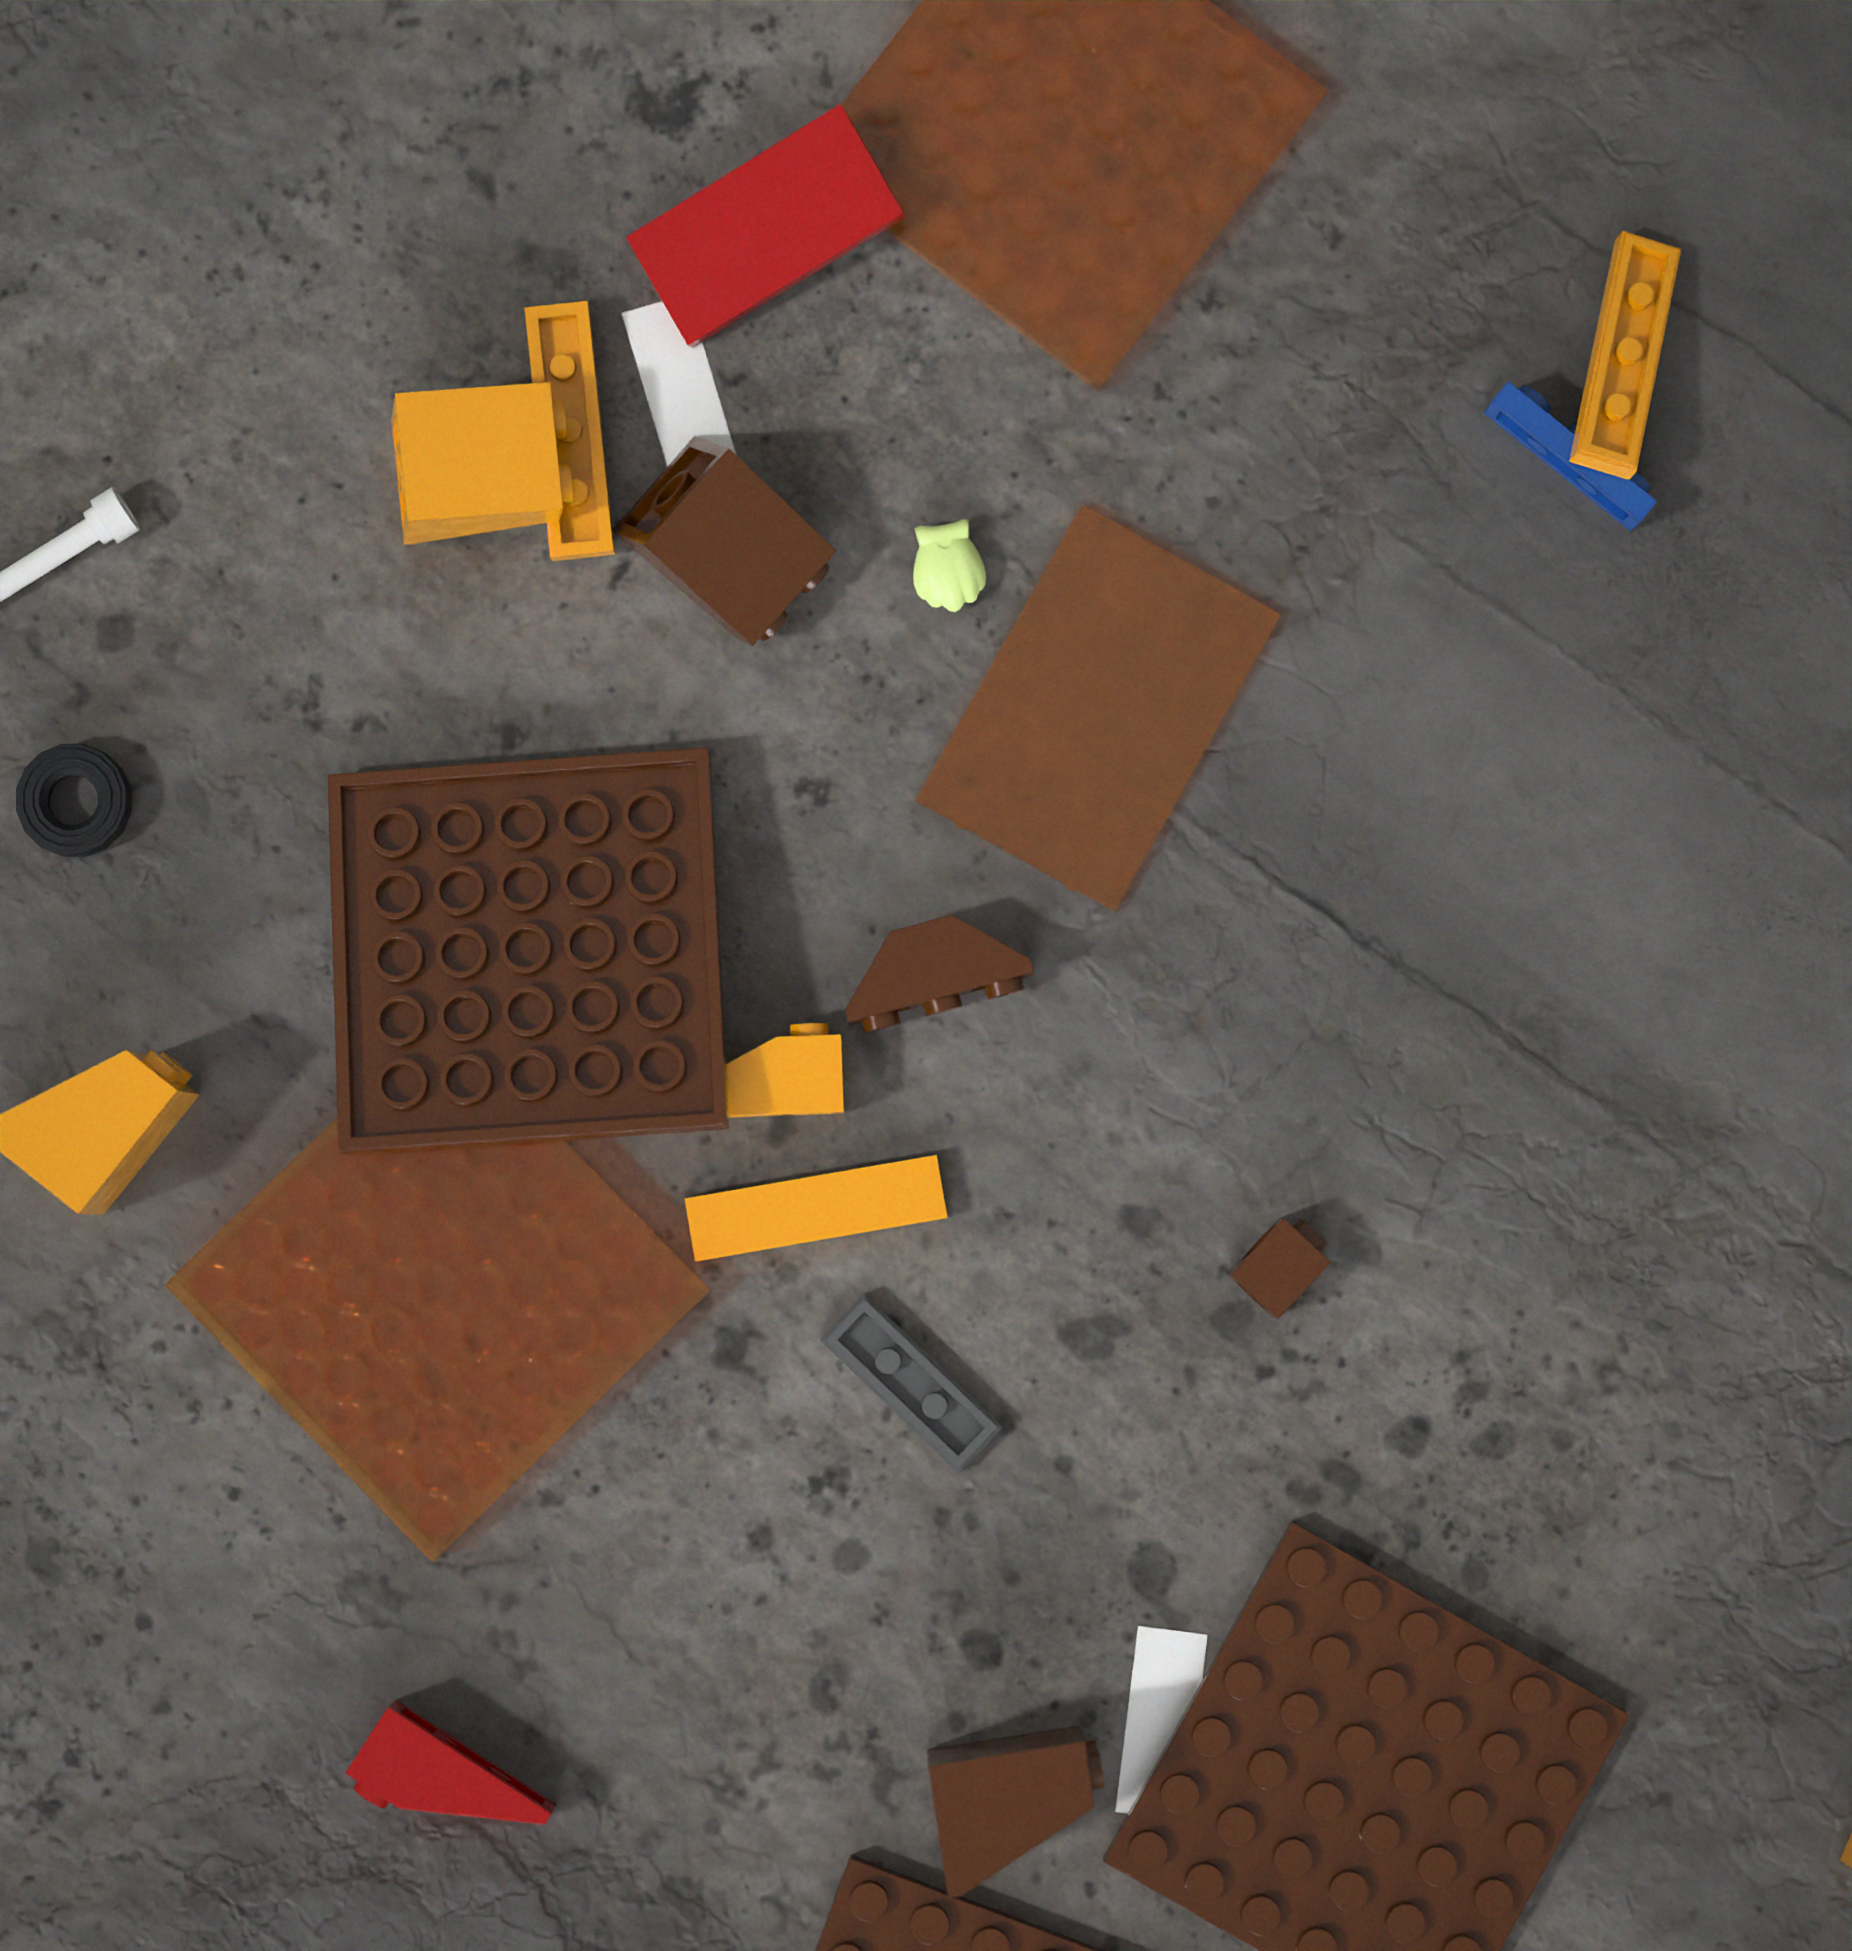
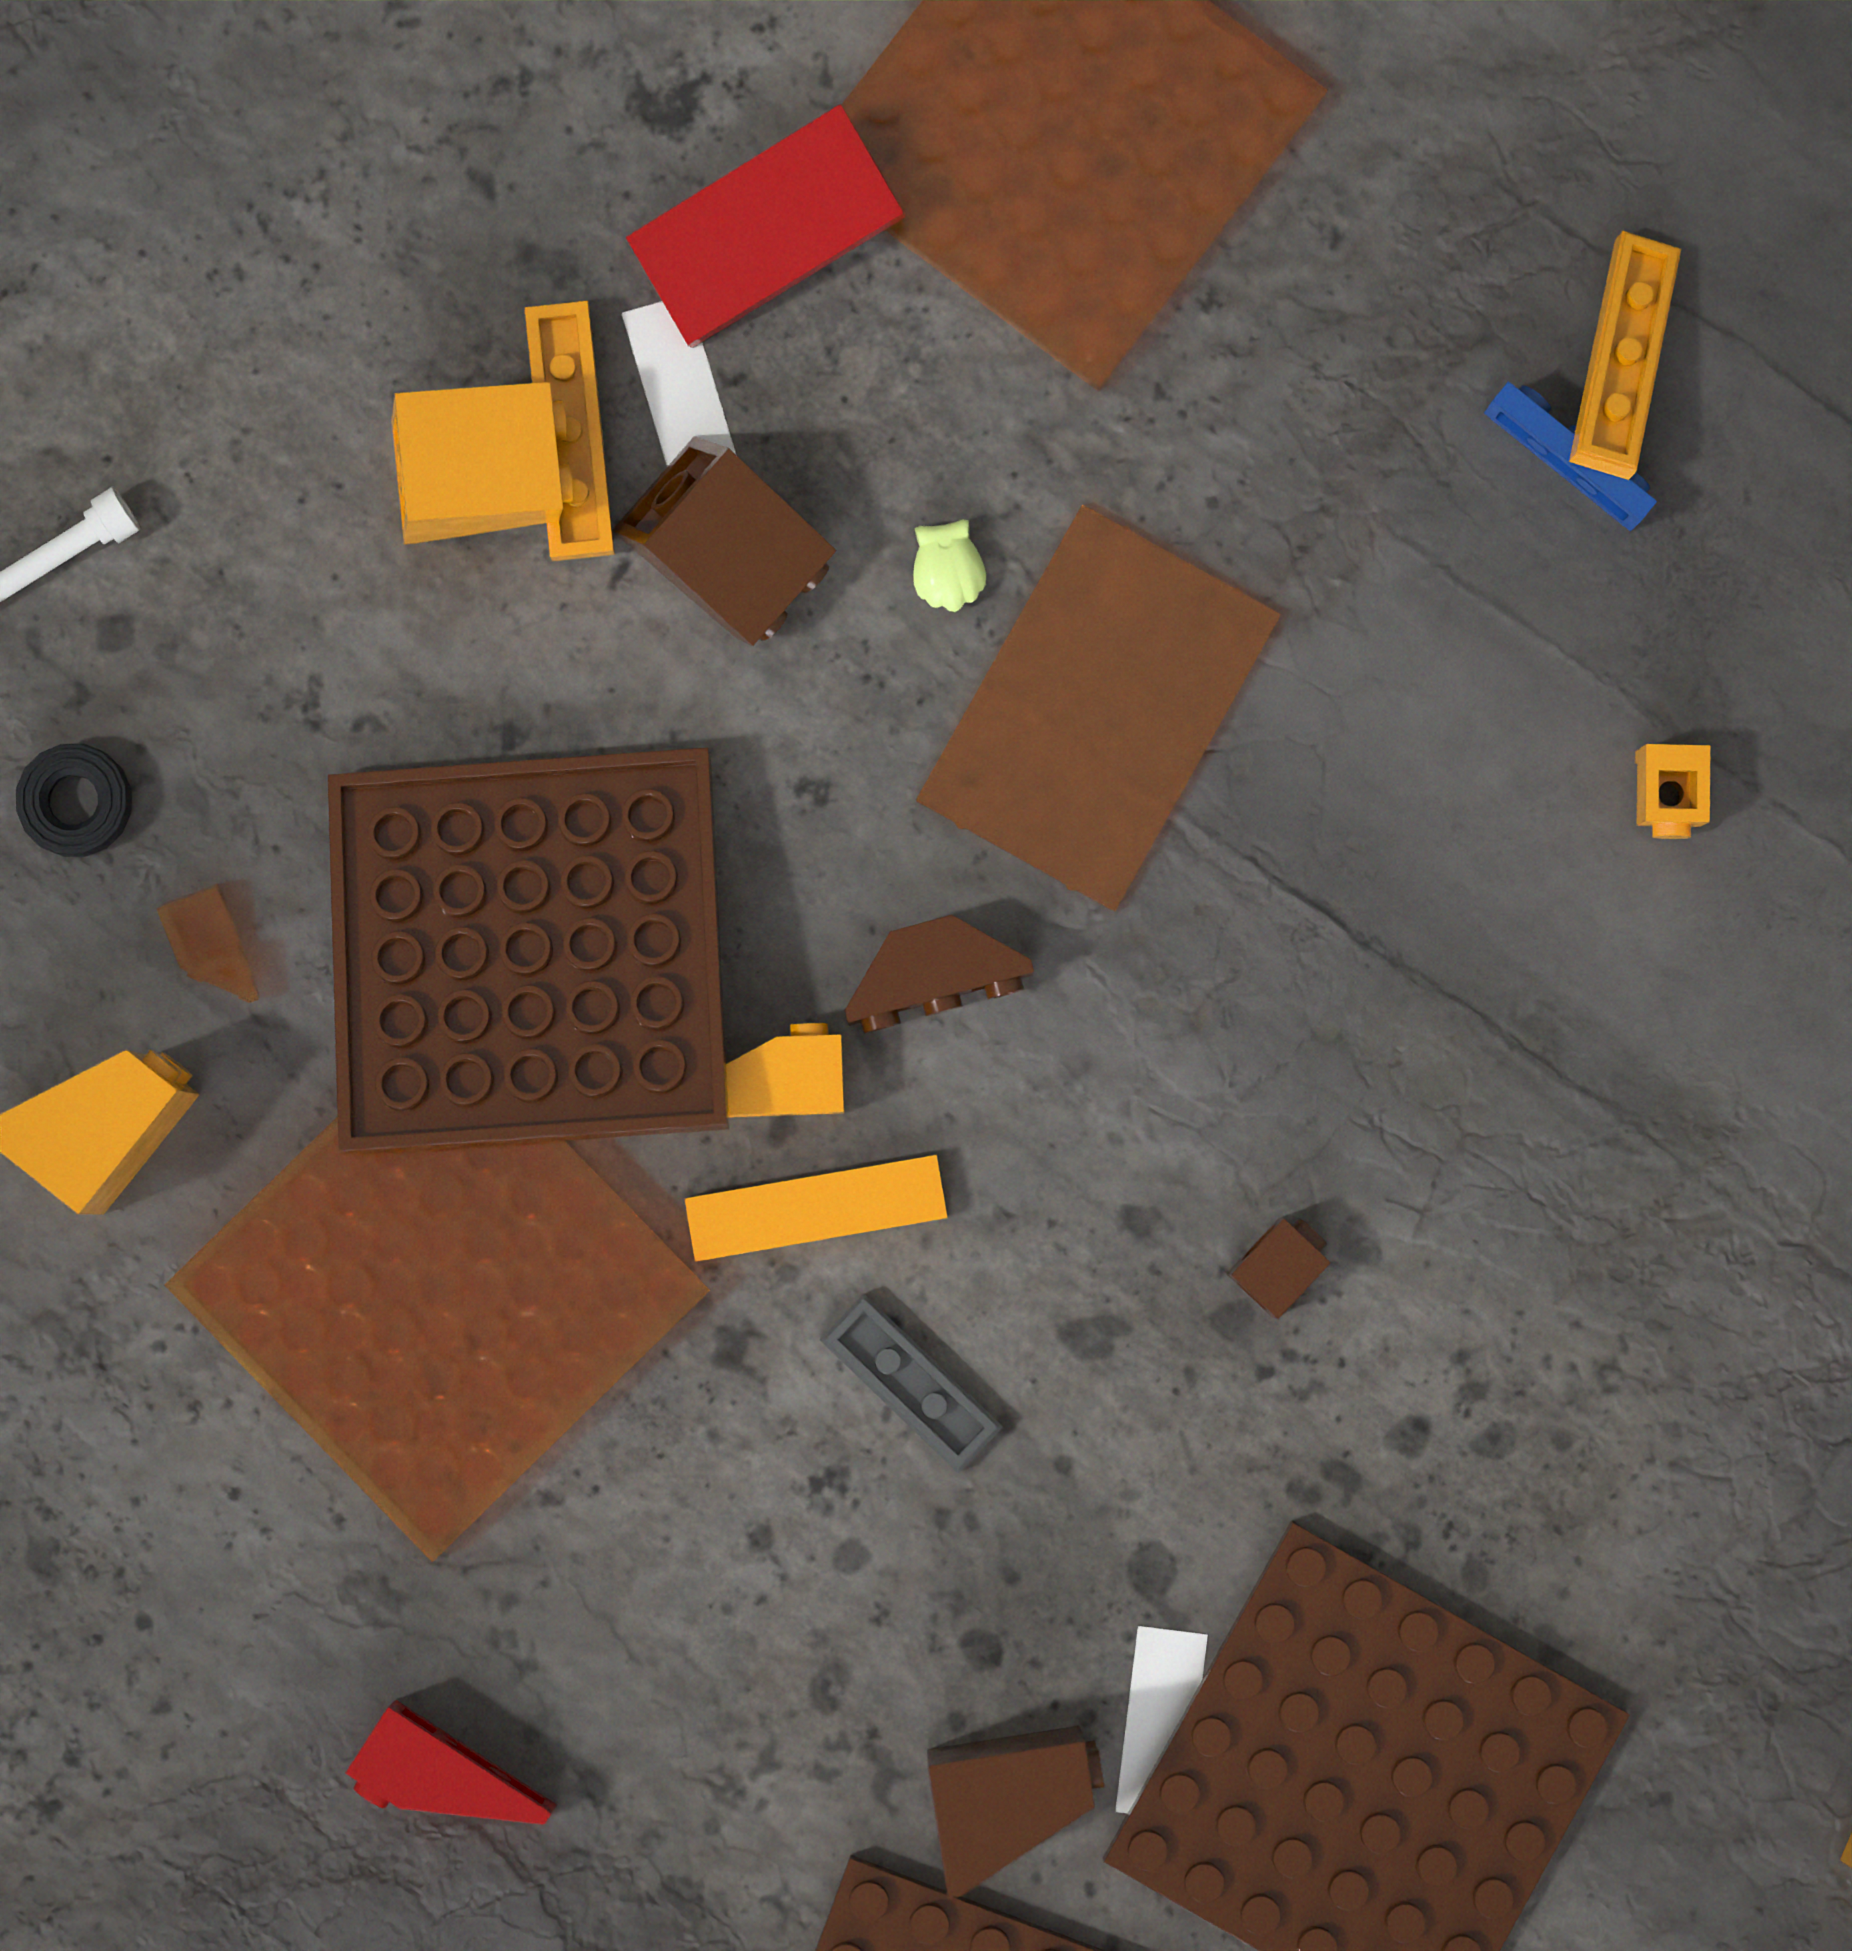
none -> clear orange slope [156,884,260,1003]
none -> light orange brick [1635,744,1710,839]

